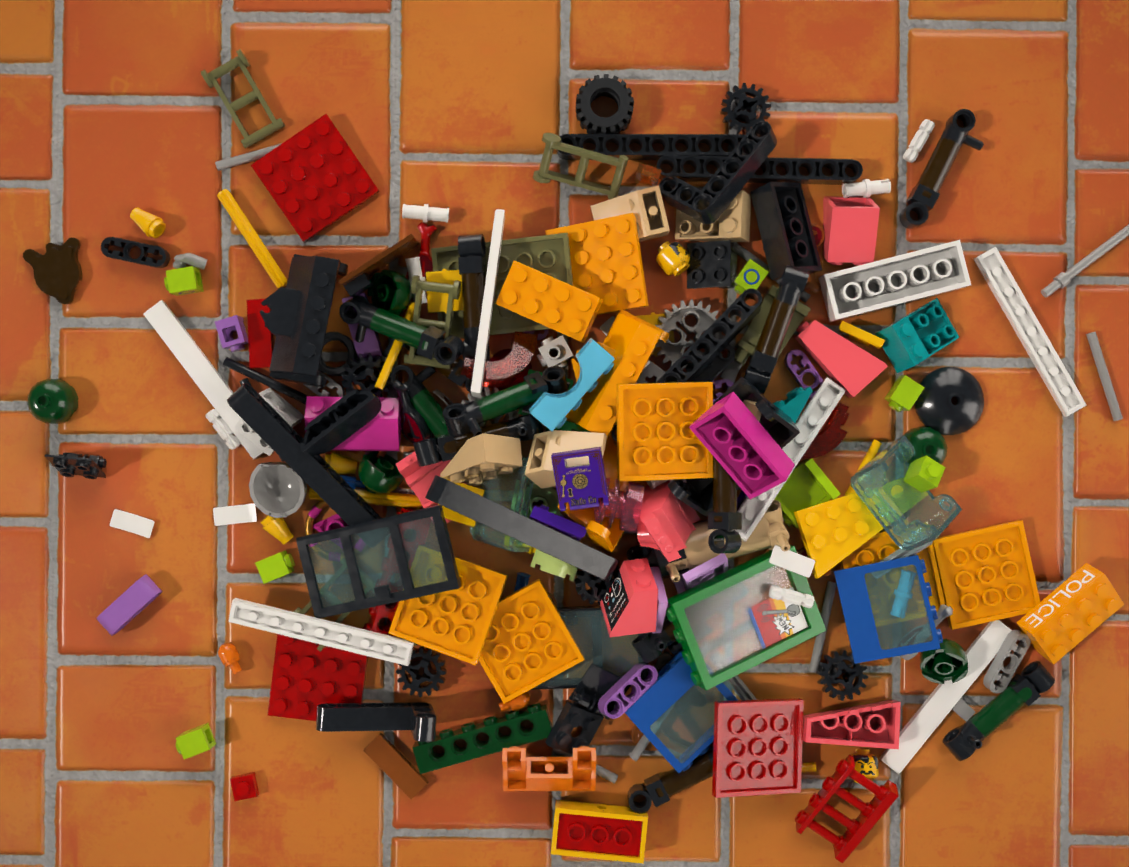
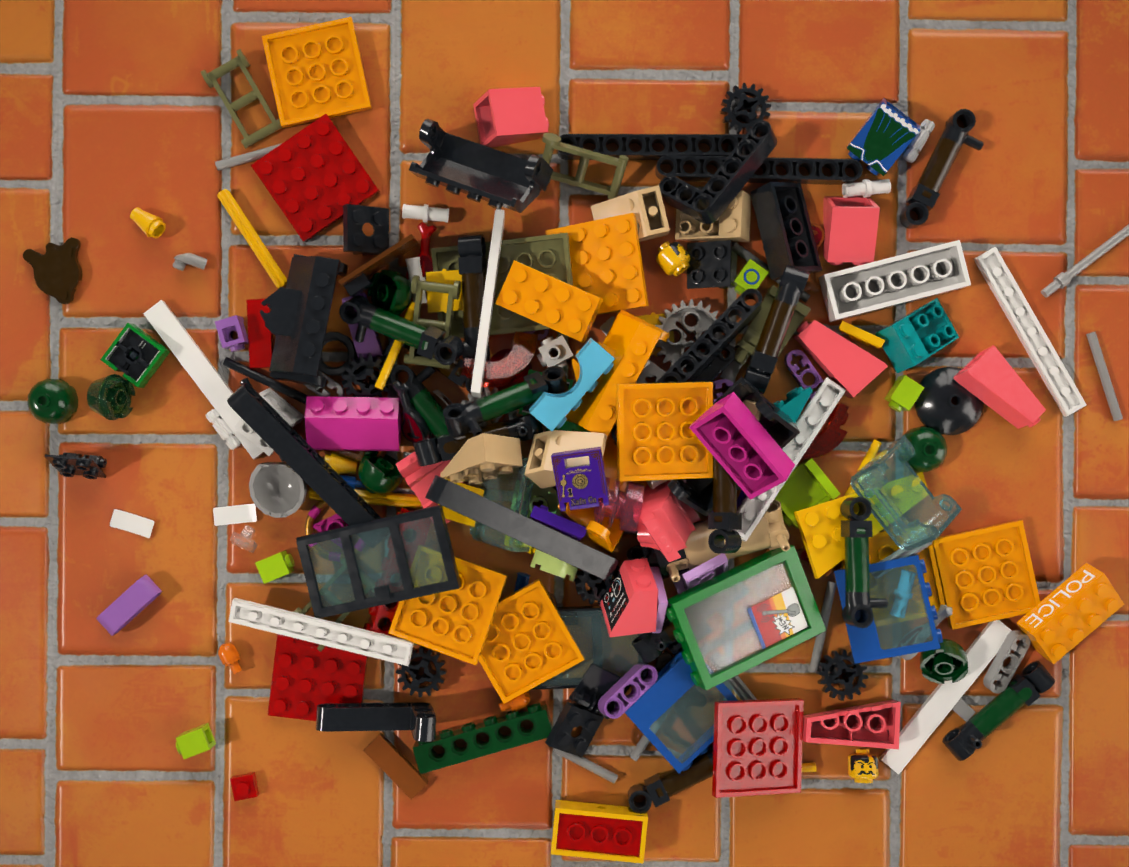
black beam [101,237,170,268] -> none
lime brick [164,266,204,296] -> none
yellow cone [260,515,294,545] -> none
black brick [300,389,381,456] -> none
orange bracket [502,746,596,791] -> none
black tyre [576,74,634,134] -> none
clear orange plate [634,163,662,187] -> none
white axle [768,585,814,608] -> none
white sticker [769,545,815,578] -> none
red fence [795,754,899,863] -> none
lime brick [903,455,946,492] -> none
none -> clear green cone [87,374,135,420]
none -> piece [100,323,171,388]
none -> clear tile [229,525,257,553]
none -> light orange plate [262,17,372,128]
none -> black piece [343,204,389,256]
none -> black piece [409,119,553,213]
none -> coral slope [473,87,549,148]
none -> black piece [841,497,888,628]
none -> slope [847,98,921,176]
none -> coral slope [953,345,1046,429]

